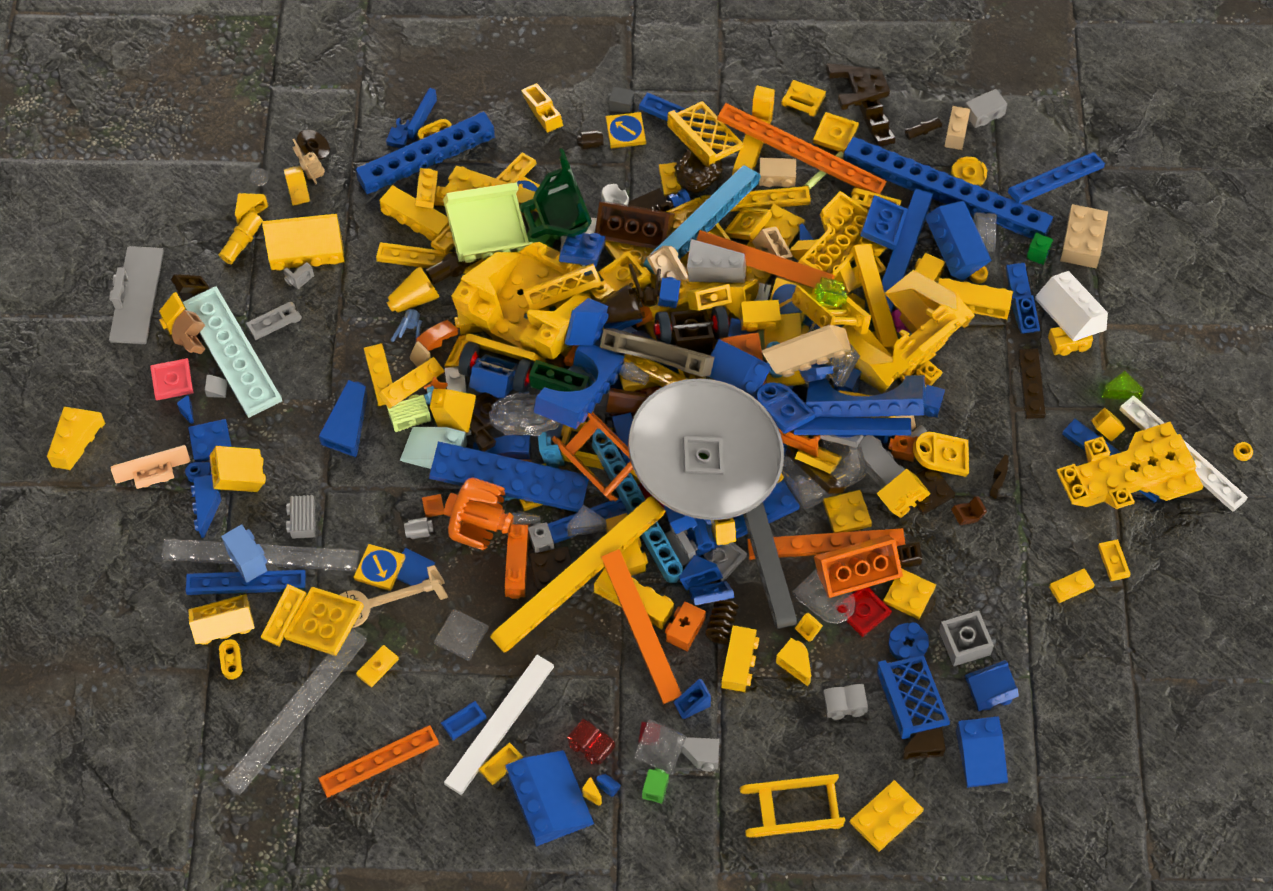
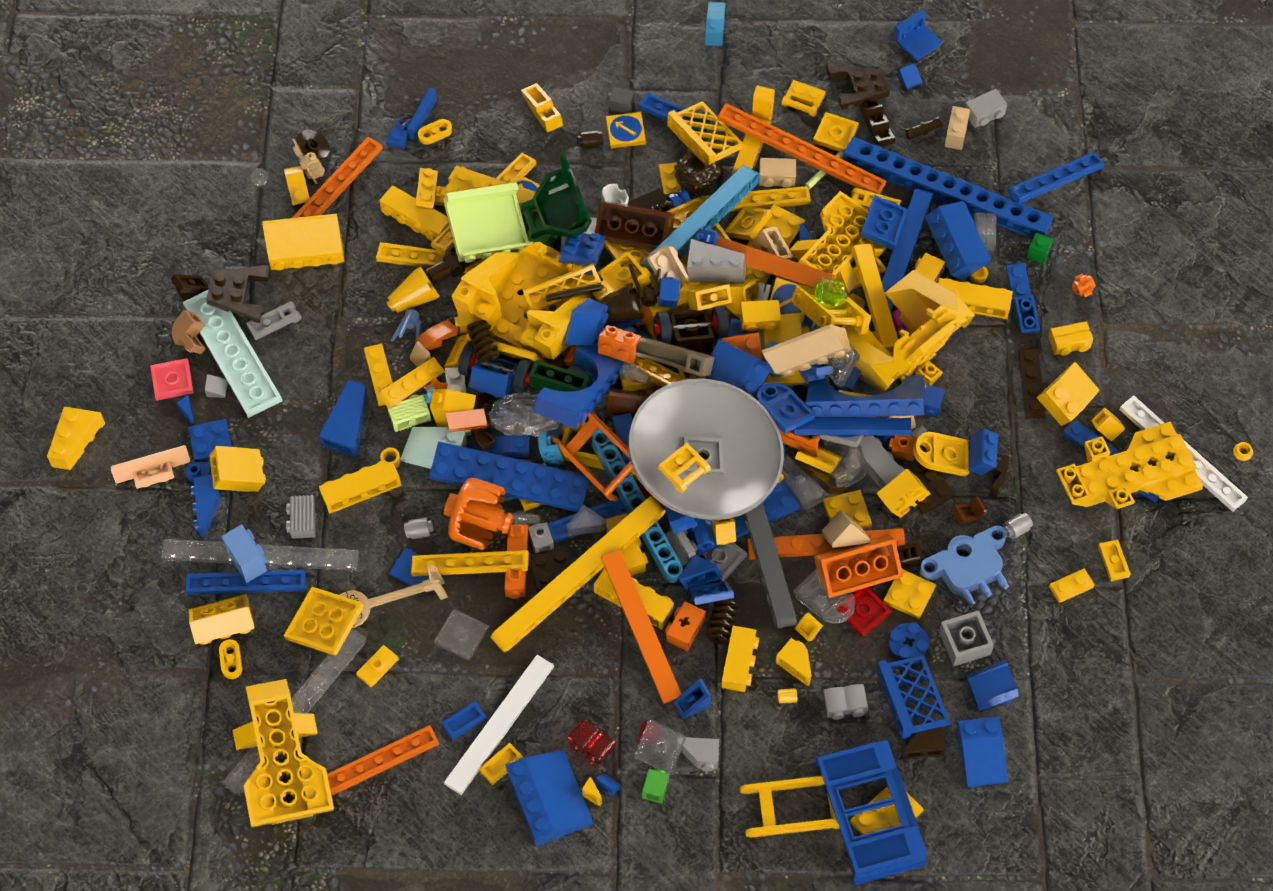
light grey bracket [109,246,164,344] -> none
yellow slope [159,292,185,334] -> none
yellow piece [219,212,263,264] -> none
yellow slope [235,193,268,225] -> none
yellow plate [261,584,306,647] -> none
light grey bracket [283,262,314,289] -> none
tile [354,544,406,591] -> none
blue brick [356,112,495,194] -> none
orange plate [422,494,444,518] -> none
yellow tile [951,156,987,186] -> none
white slope [1035,271,1108,341] -> none
tan brick [1060,204,1108,268] -> none
clear neon green slope [1102,371,1144,401] -> none
none -> dark brown wing [207,265,270,323]
none -> yellow piece [233,679,334,827]
none -> orange plate [292,137,383,218]
none -> yellow hinge [319,448,401,514]
none -> yellow tile [411,550,529,576]
none -> slope [446,408,487,433]
none -> dark brown piece [467,320,500,363]
none -> dark brown bar [545,283,602,302]
none -> orange bracket [598,325,641,364]
none -> yellow plate [658,443,711,493]
none -> blue tile [696,228,718,245]
none -> dark azure slope [705,2,726,46]
none -> yellow hinge [777,688,797,704]
none -> blue piece [814,740,928,885]
none -> tan slope [822,510,871,548]
none -> blue bracket [893,10,941,61]
none -> blue slope [898,63,922,89]
none -> medium blue piece [919,526,1009,606]
none -> blue brick [969,429,999,476]
none -> light grey brick [1003,513,1033,539]
none -> yellow slope [1036,362,1100,426]
none -> orange gear [1072,274,1095,297]

